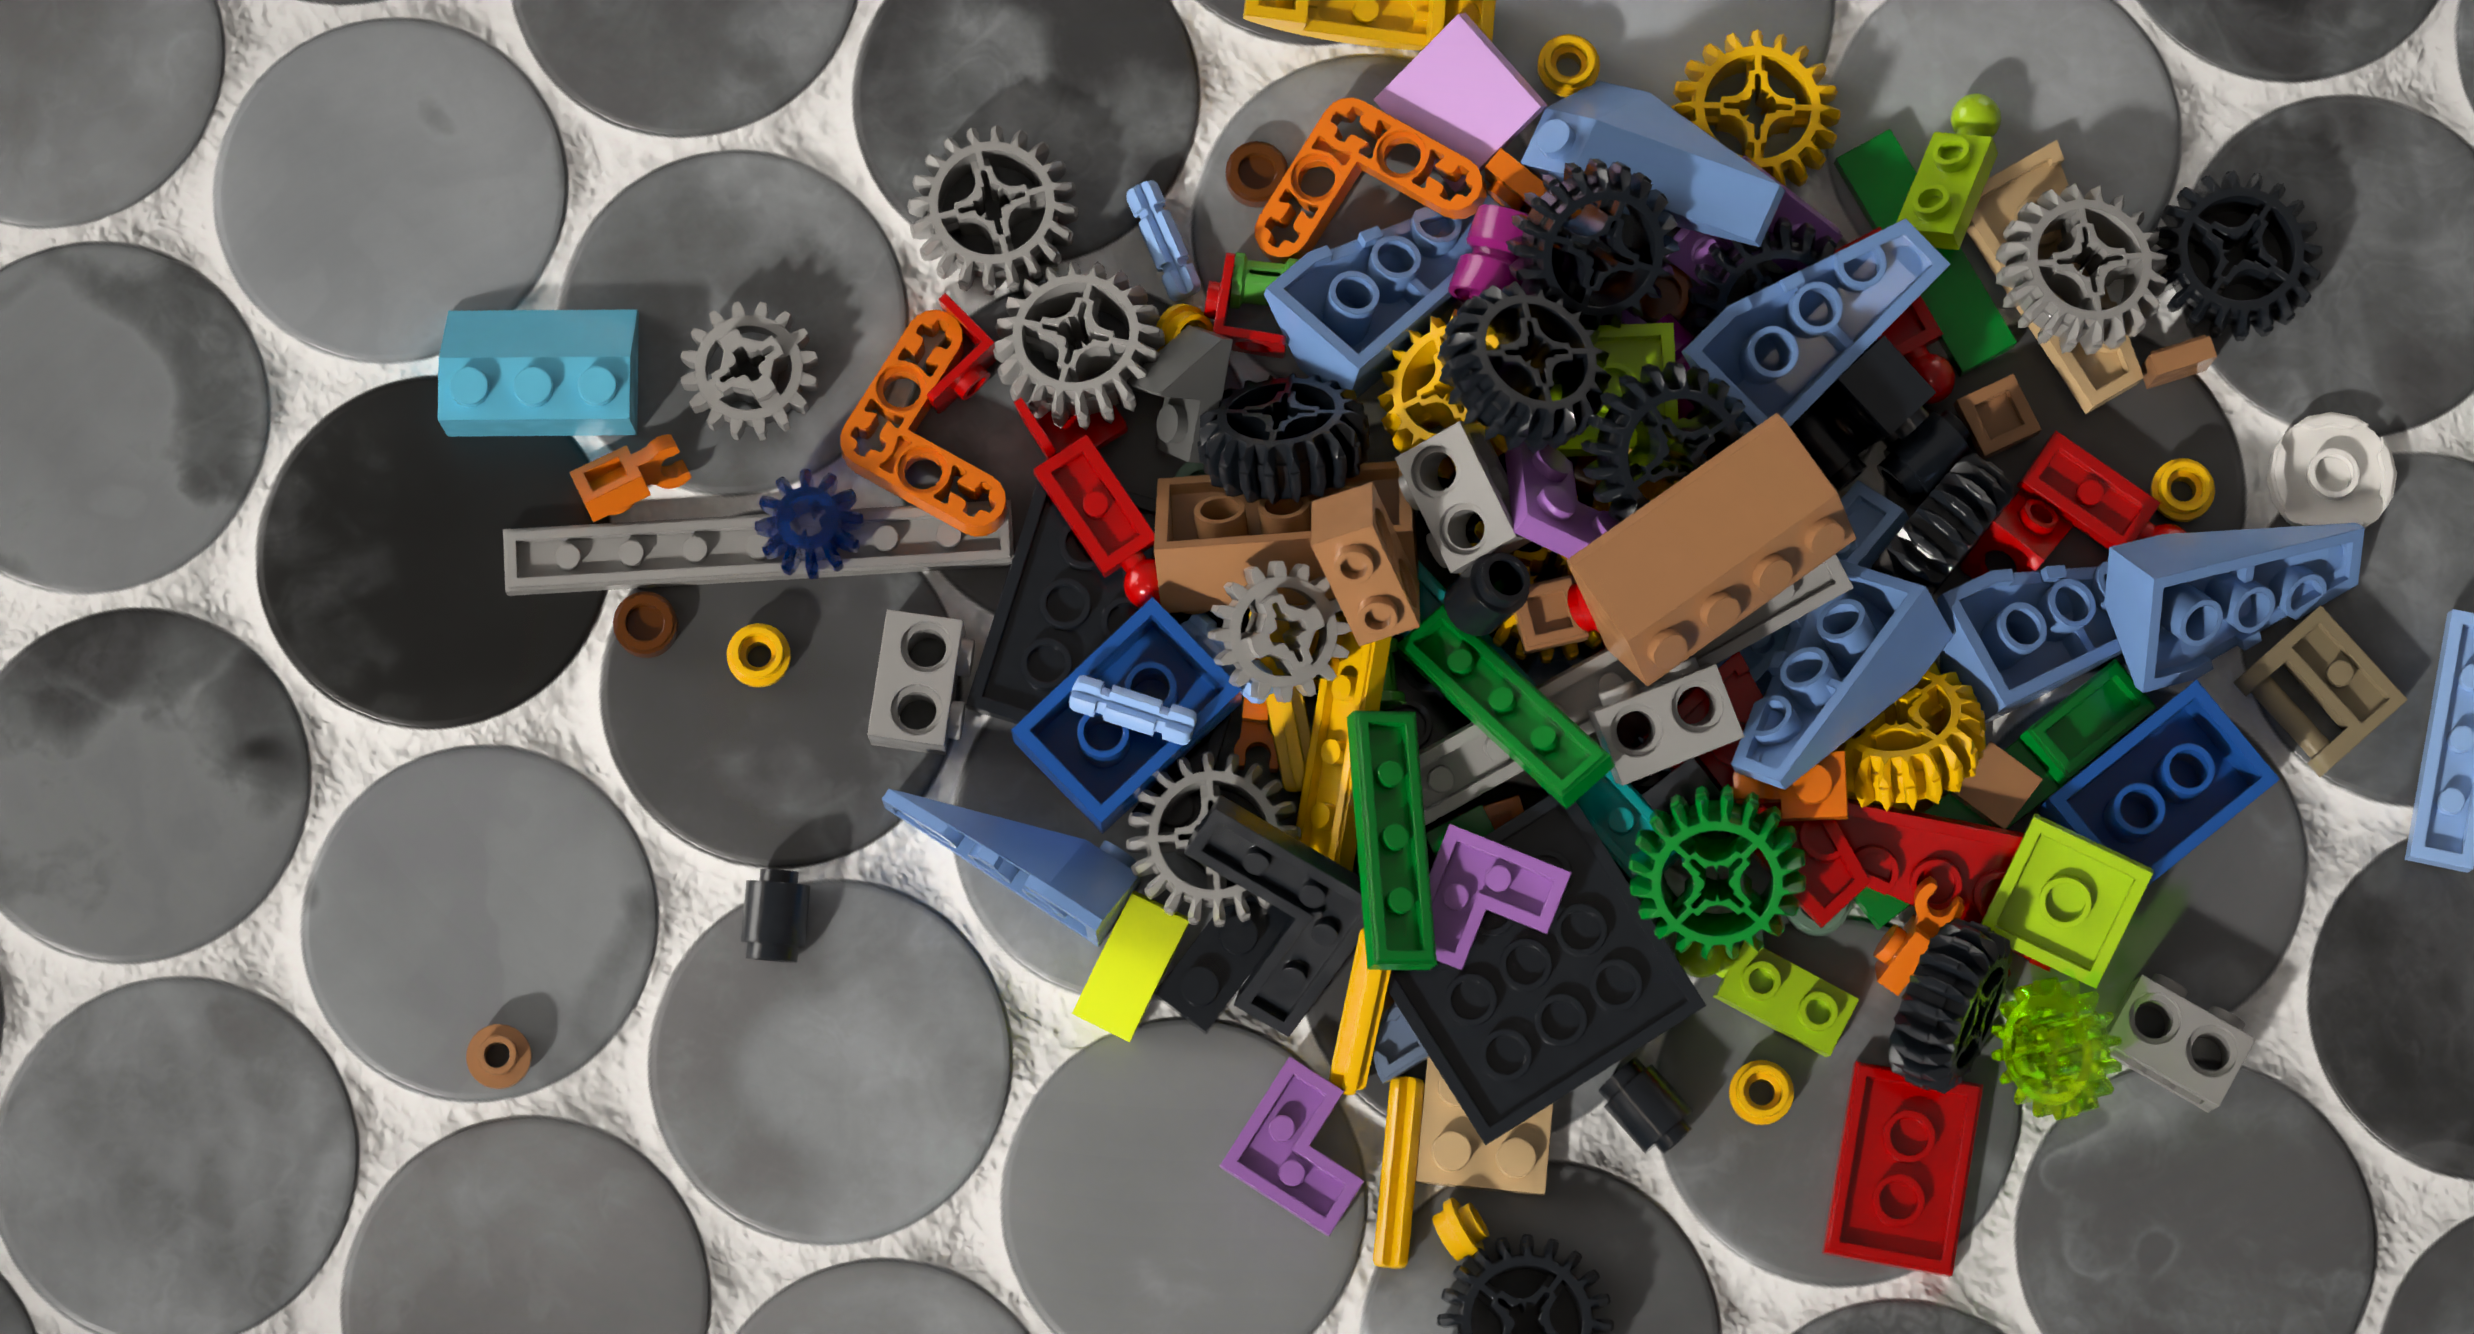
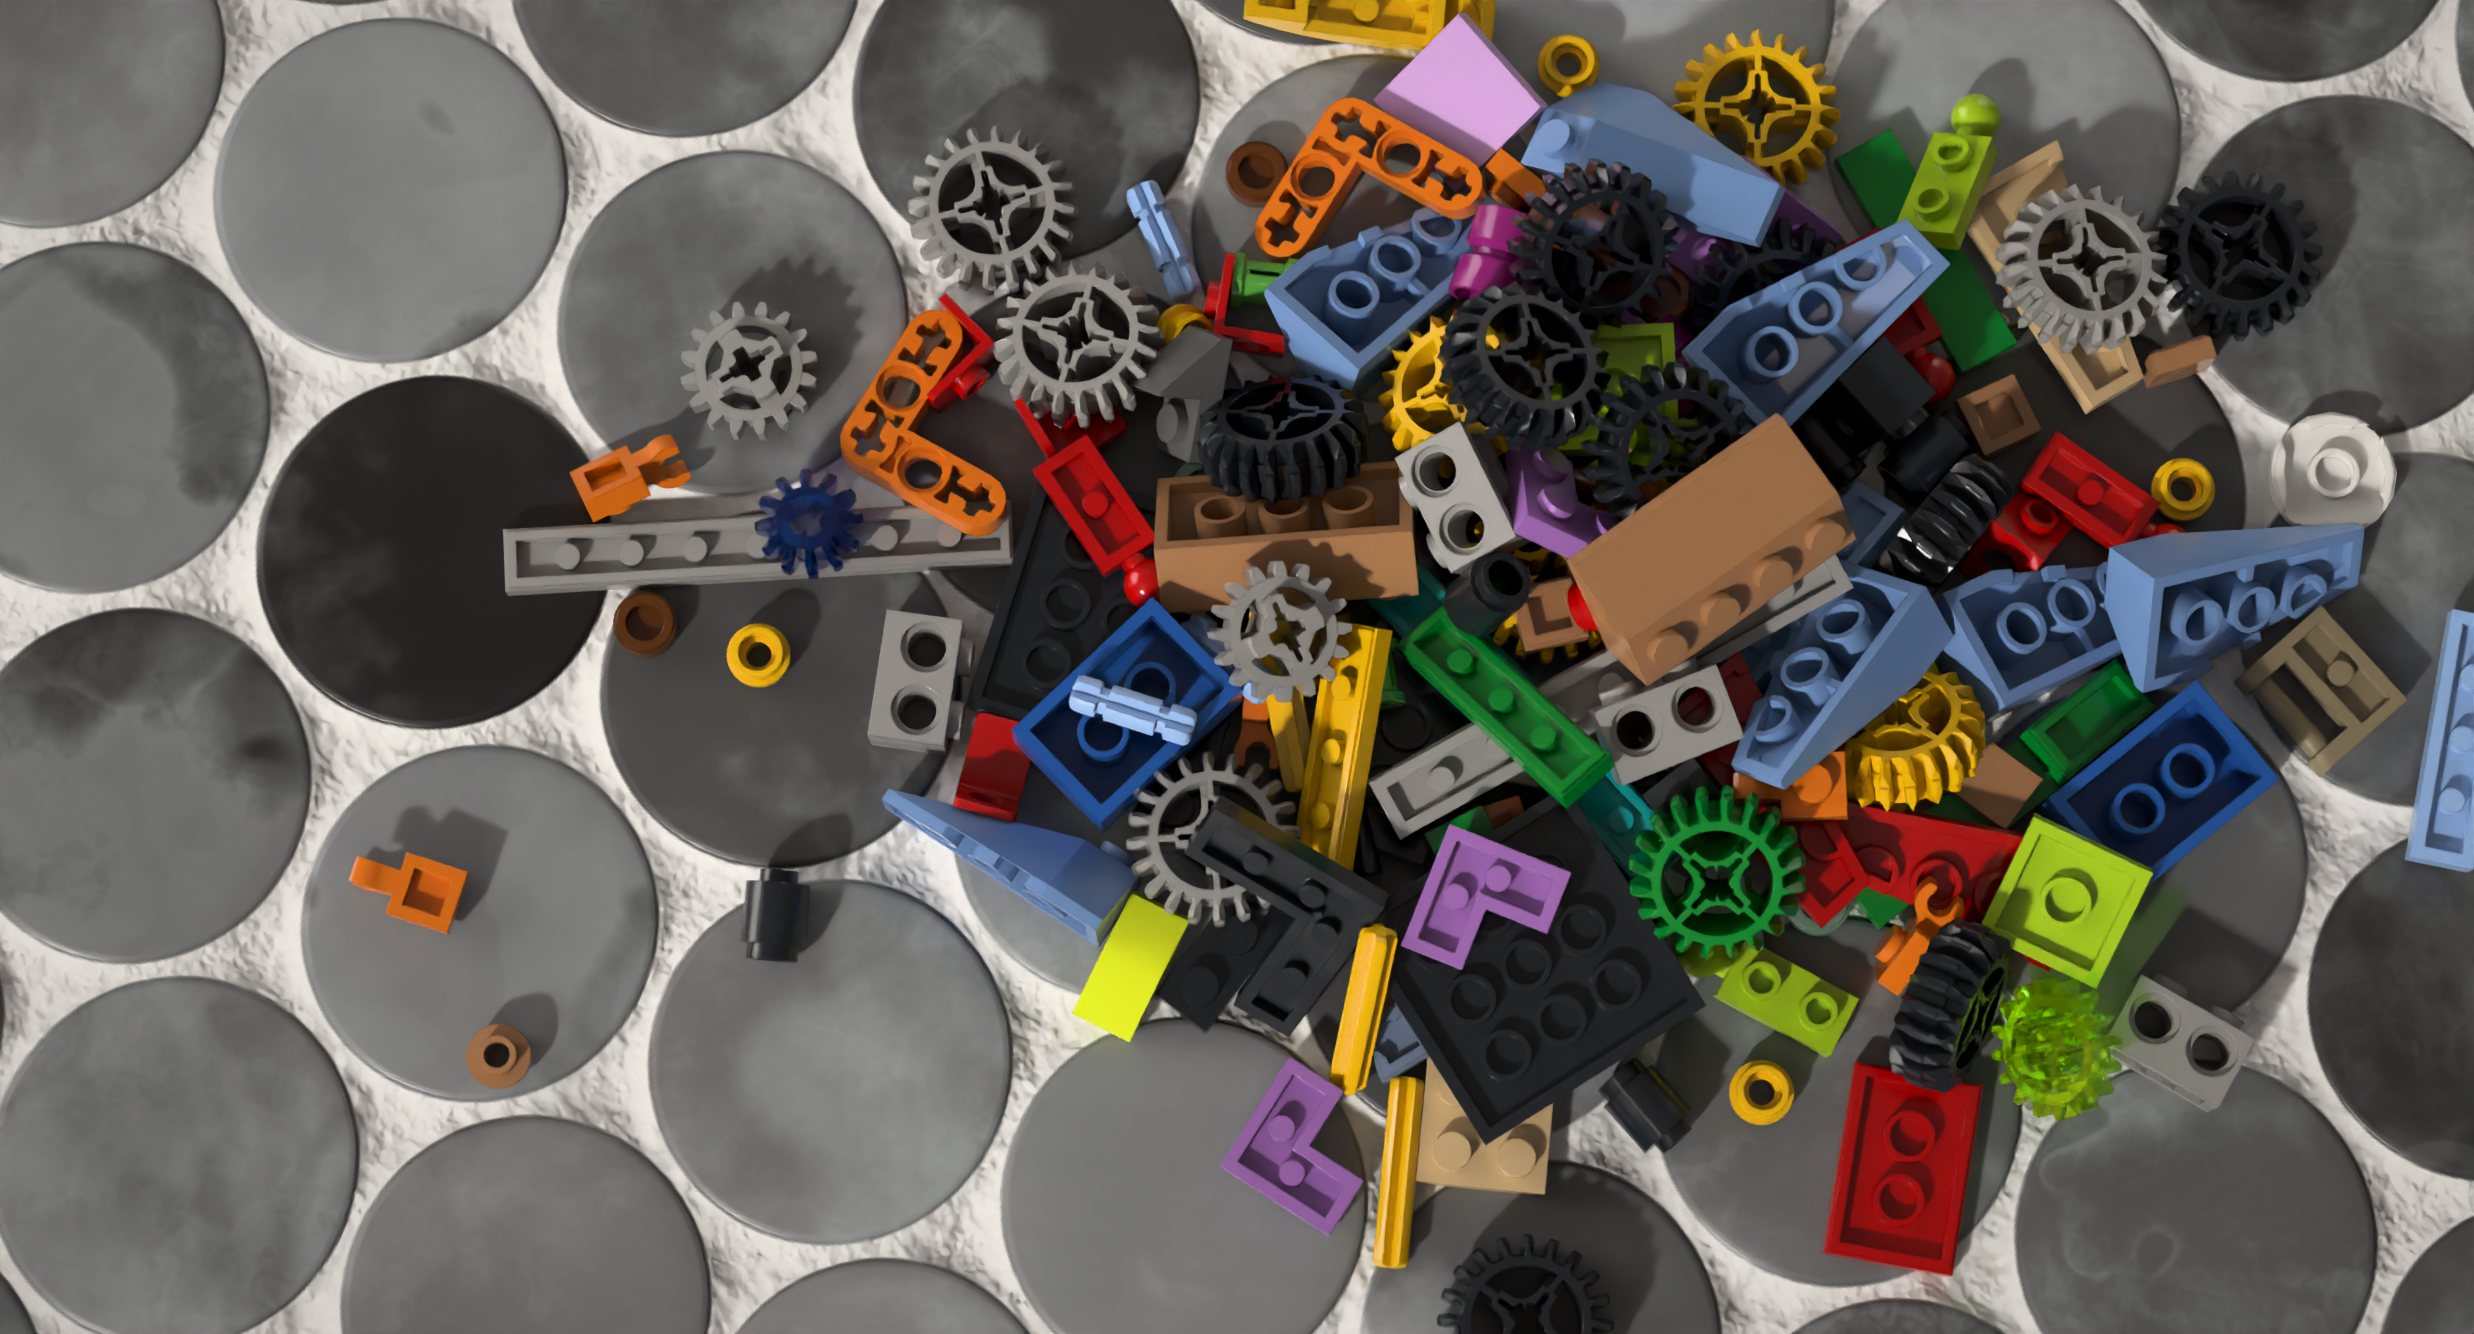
medium azure slope [438,310,639,437] -> none
medium nougat brick [1311,482,1420,646] -> none
green tile [1347,711,1437,970] -> none
yellow plate [1432,1197,1489,1261] -> none
none -> orange plate [349,852,470,935]
none -> red bracket [953,711,1031,822]

